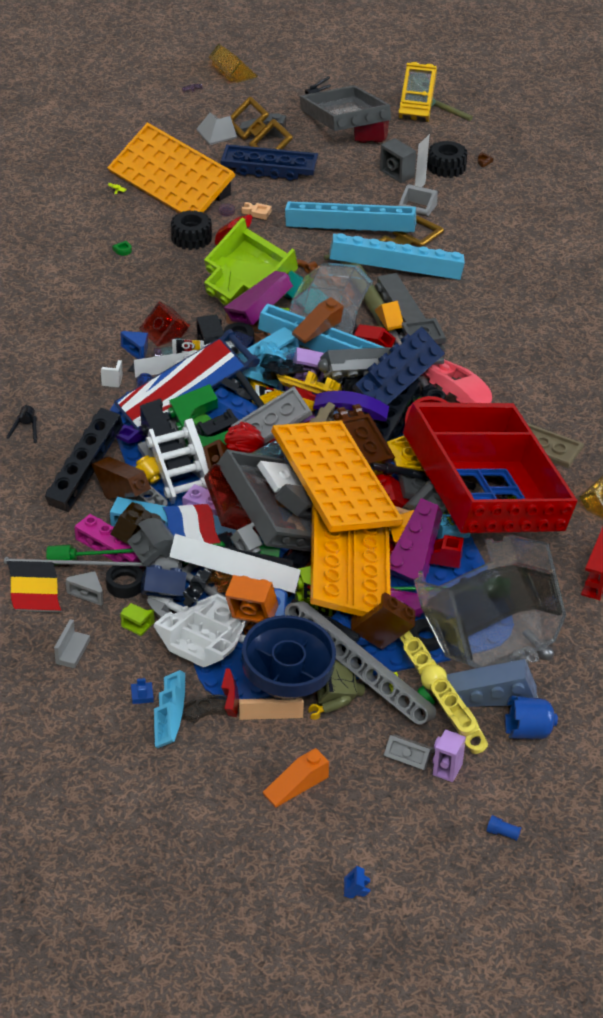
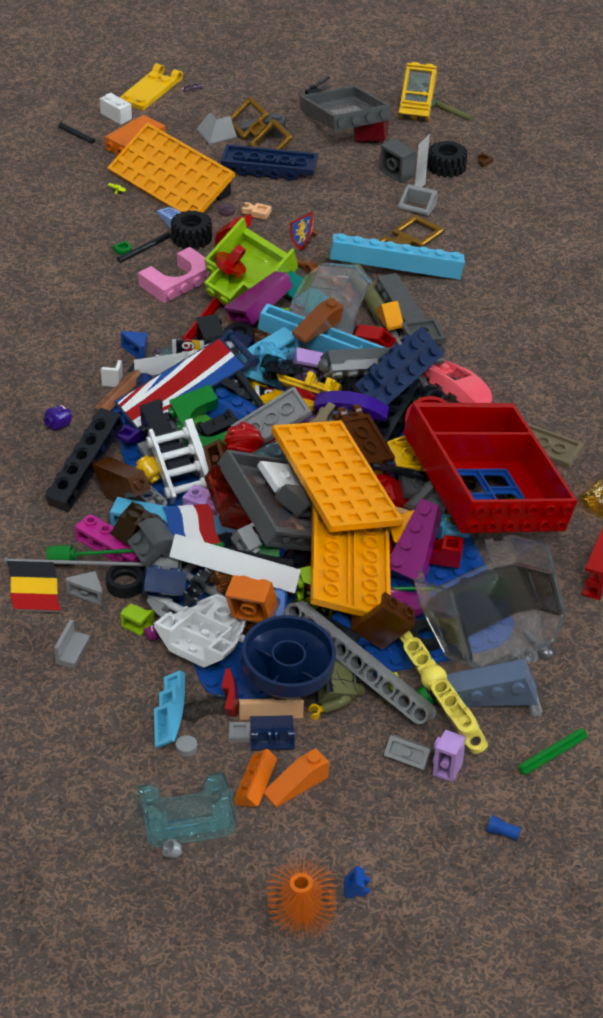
black plant [6,405,37,444] -> none
blue tile [131,678,154,704] -> none
clear red slope [139,301,190,347] -> none
clear yellow slope [209,44,258,83] -> none
medium azure brick [285,201,416,233] -> none
blue cylinder [505,695,558,739] -> none
none -> dark purple head [44,405,72,431]
none -> black bar [58,122,95,144]
none -> nougat beam [95,369,143,411]
none -> white brick [100,93,132,124]
none -> orange panel [105,115,166,155]
none -> black bar [117,232,171,263]
none -> yellow hinge [119,63,183,111]
none -> clear light blue windscreen [137,772,236,847]
none -> bright pink arch [138,247,211,303]
none -> magenta hinge [143,625,160,641]
none -> light blue slope [157,207,180,228]
none -> light grey hinge [162,839,182,859]
none -> light grey tile [176,735,197,756]
none -> red axle [179,297,222,340]
none -> red tile [214,244,246,278]
none -> light grey tile [228,722,250,743]
none -> orange slope [232,749,277,807]
none -> dark blue hinge [250,715,295,750]
none -> orange piece [266,855,337,940]
none -> shield [290,211,317,251]
none -> green axle [518,728,588,775]

